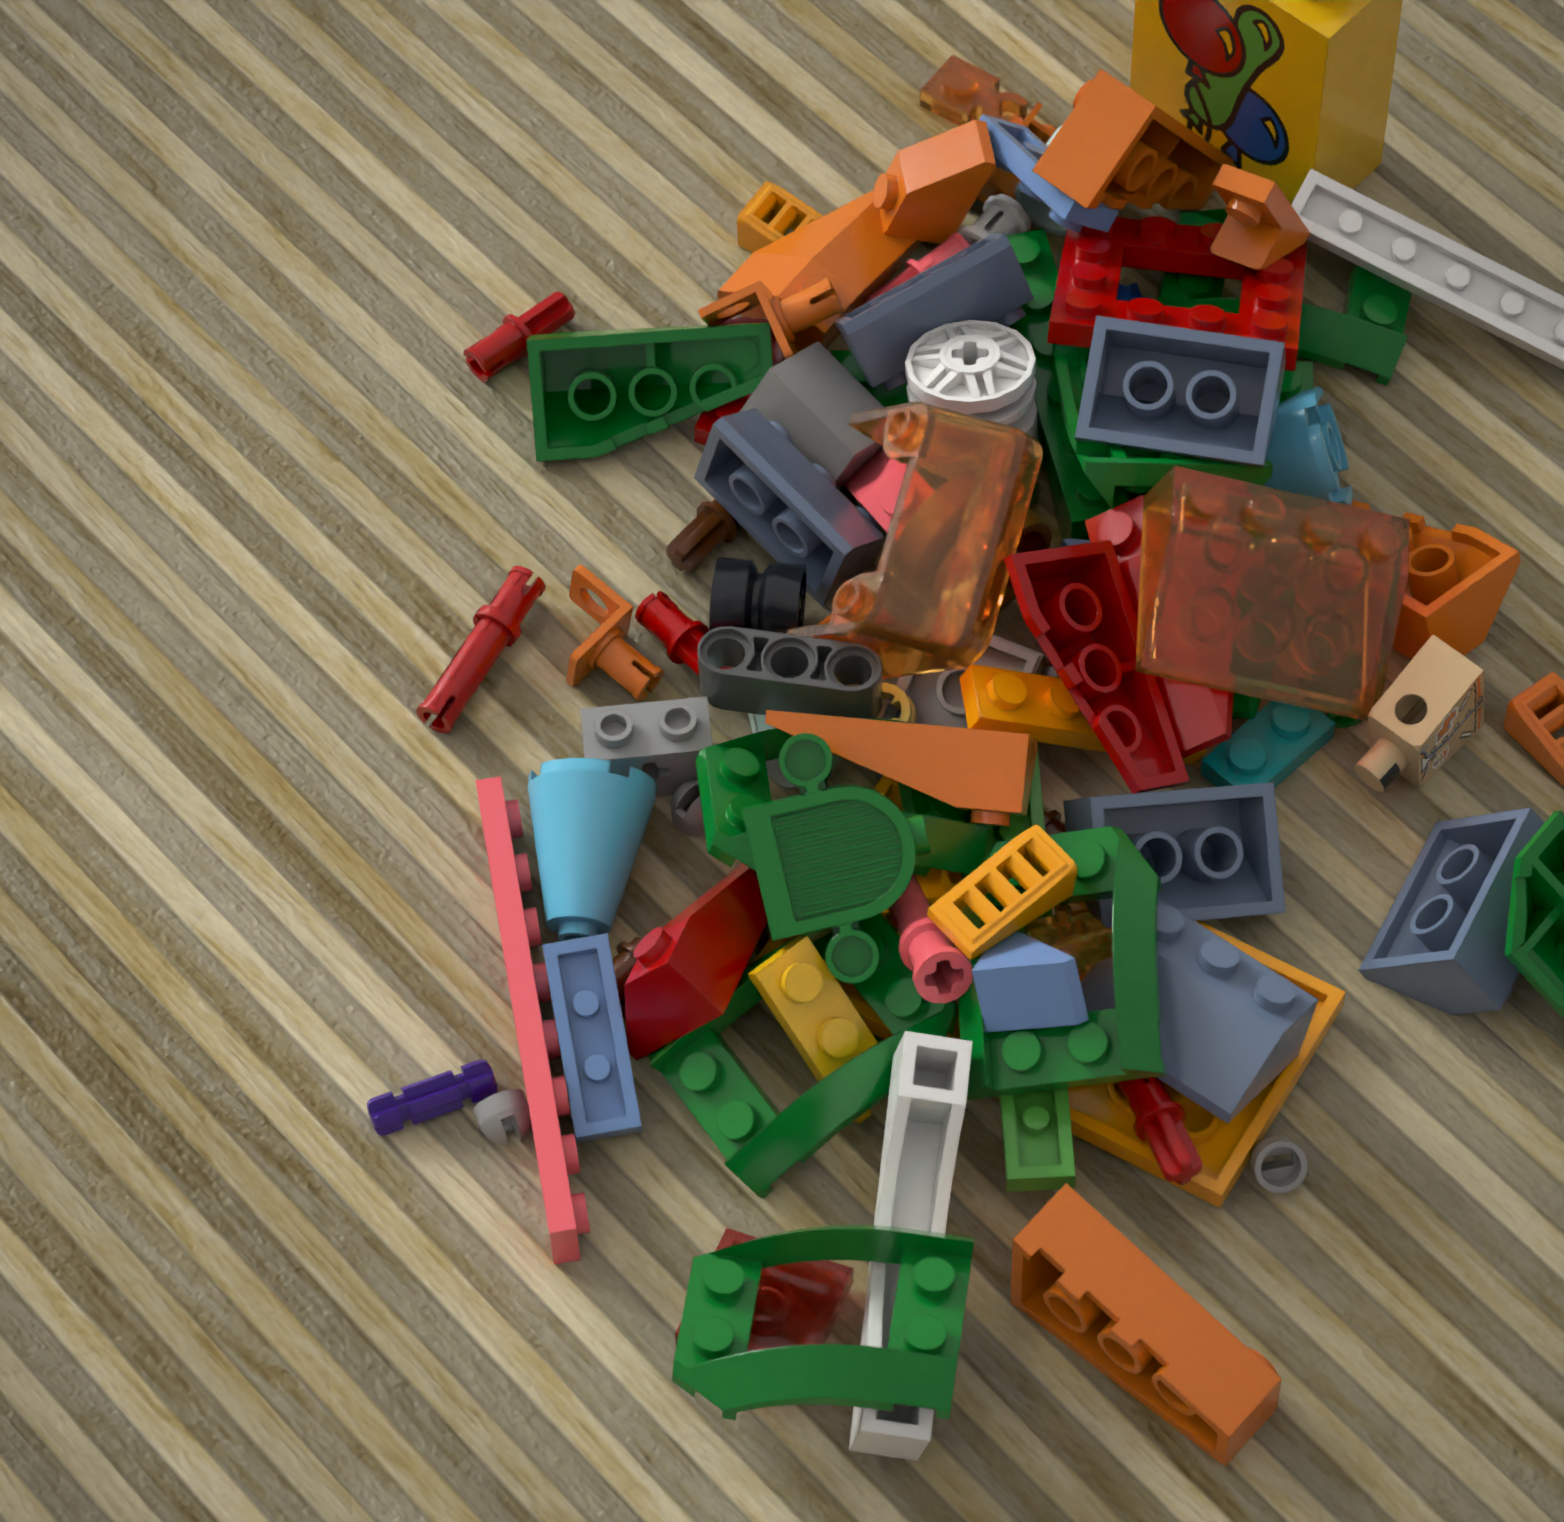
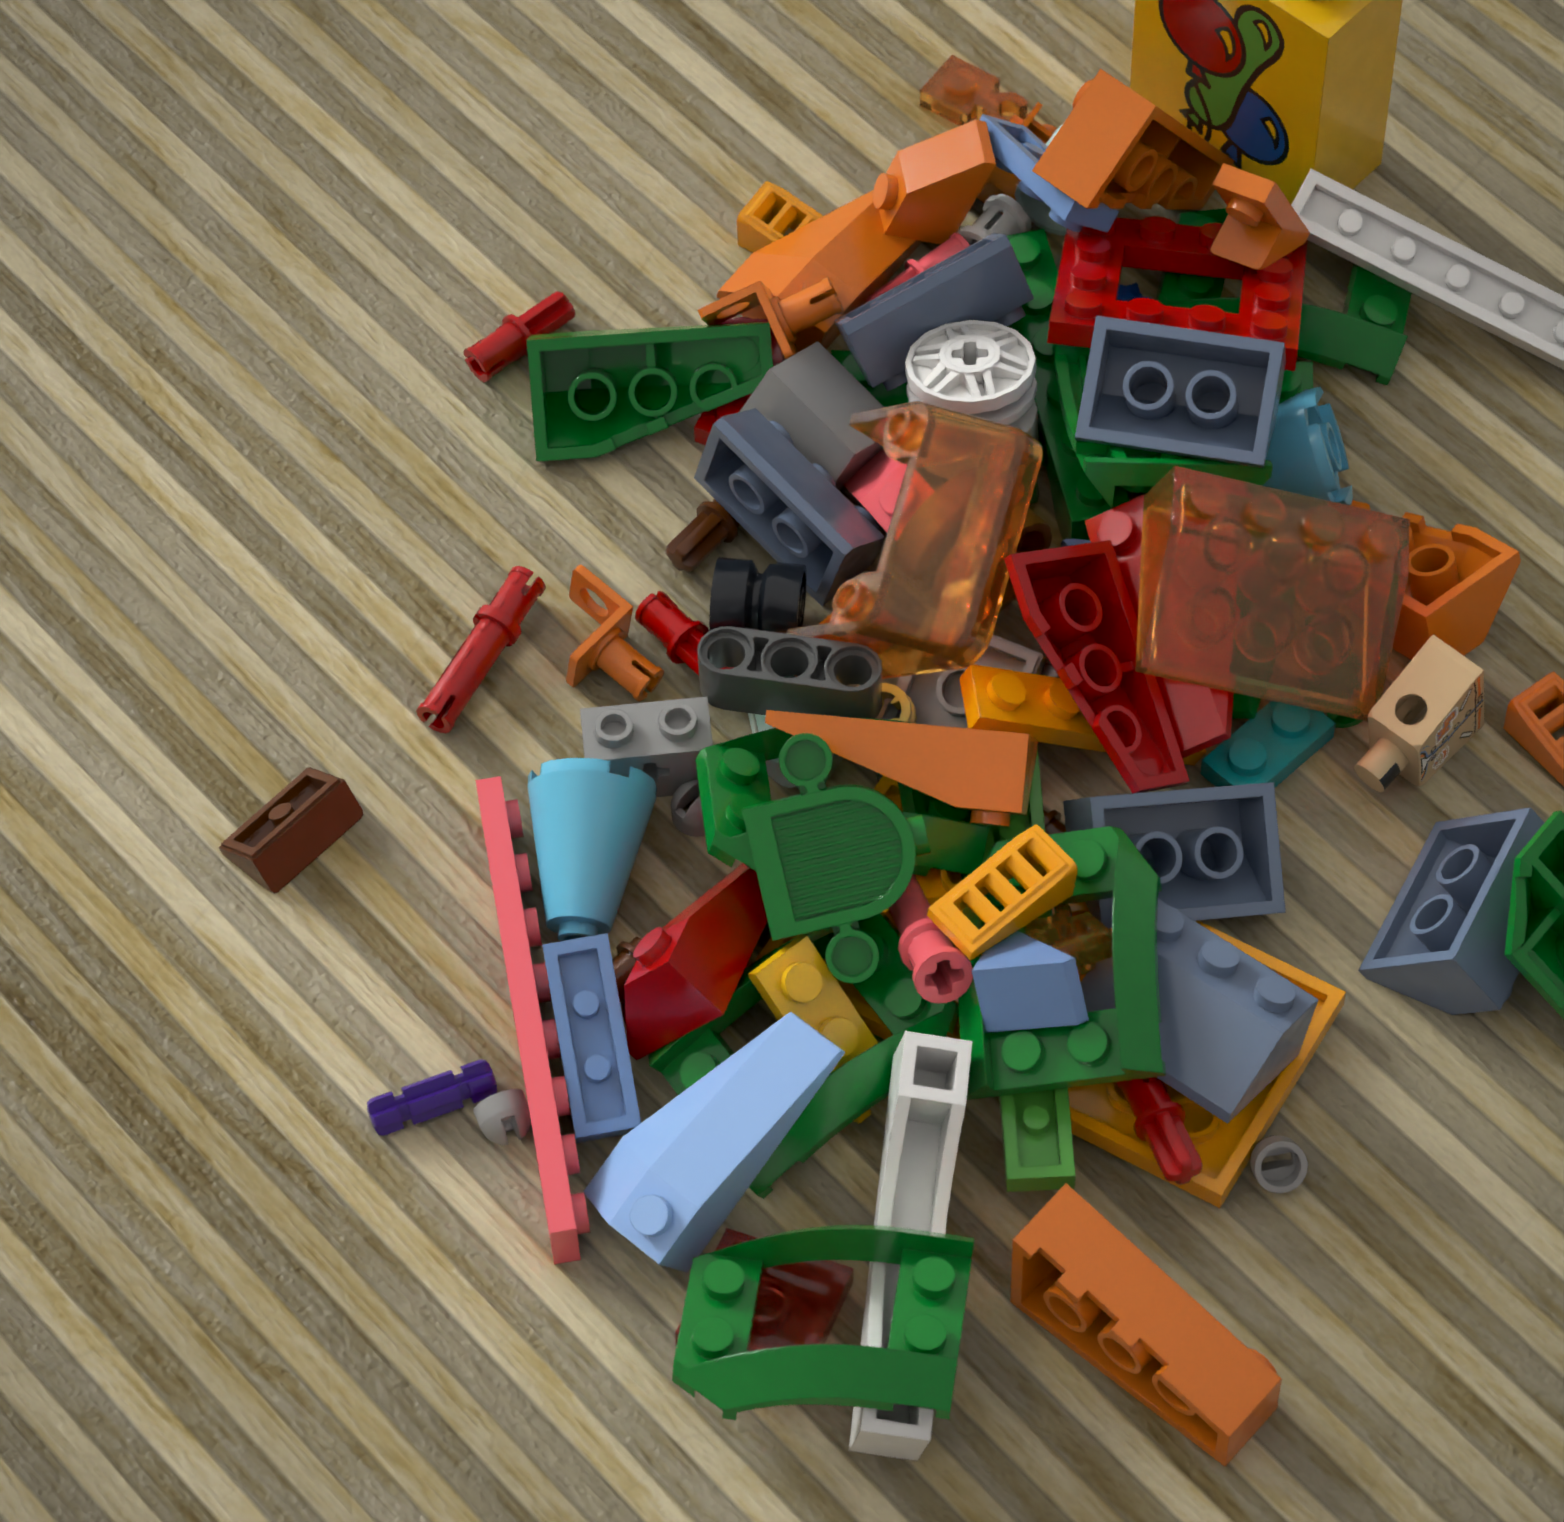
none -> reddish brown slope [218,767,363,893]
none -> light blue wedge [583,1012,845,1272]

